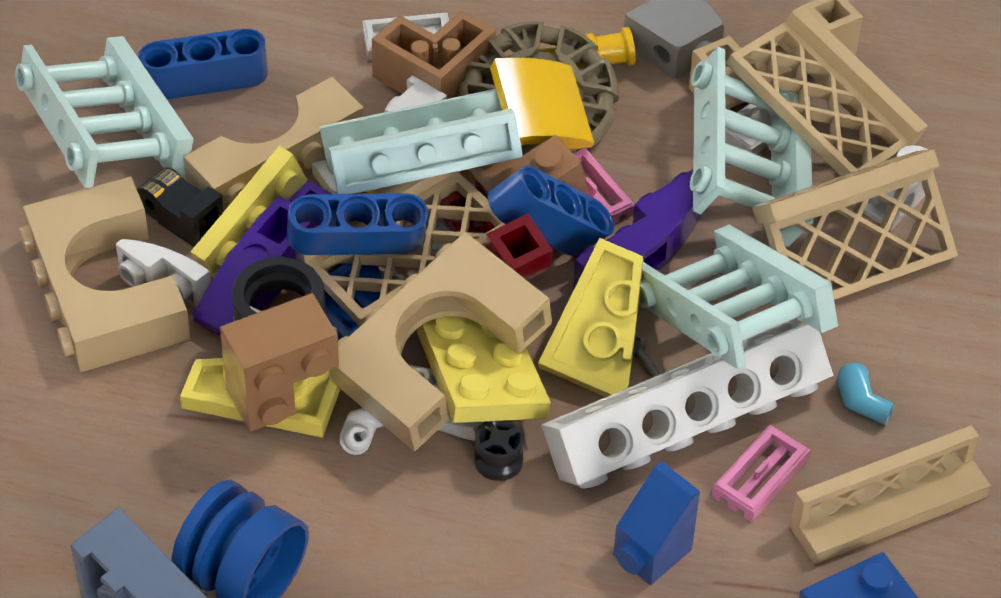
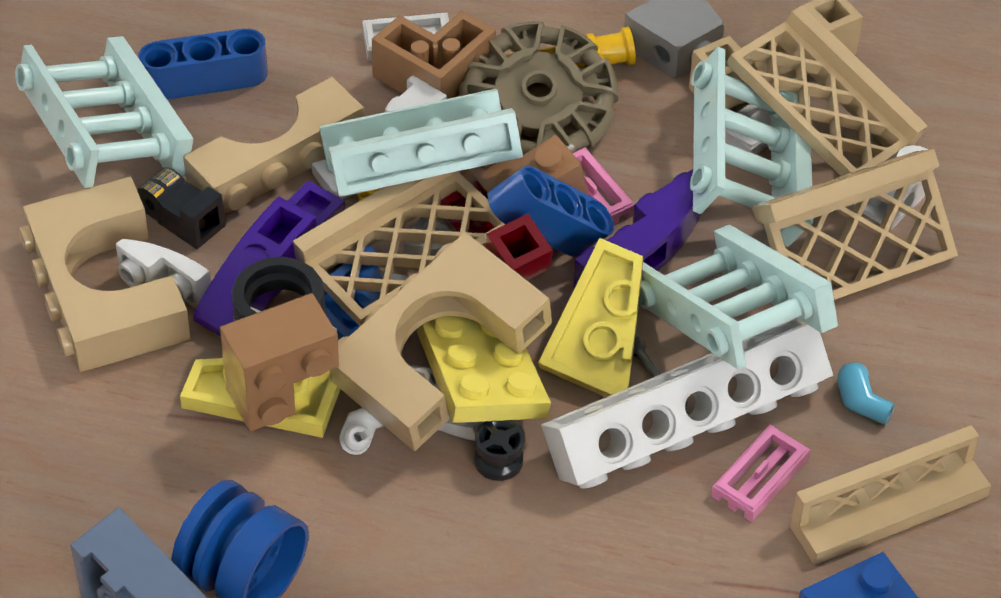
light yellow wing [191,145,308,278] -> none
blue beam [286,193,428,255] -> none
yellow slope [490,58,594,150] -> none
blue slope [613,461,700,585] -> none

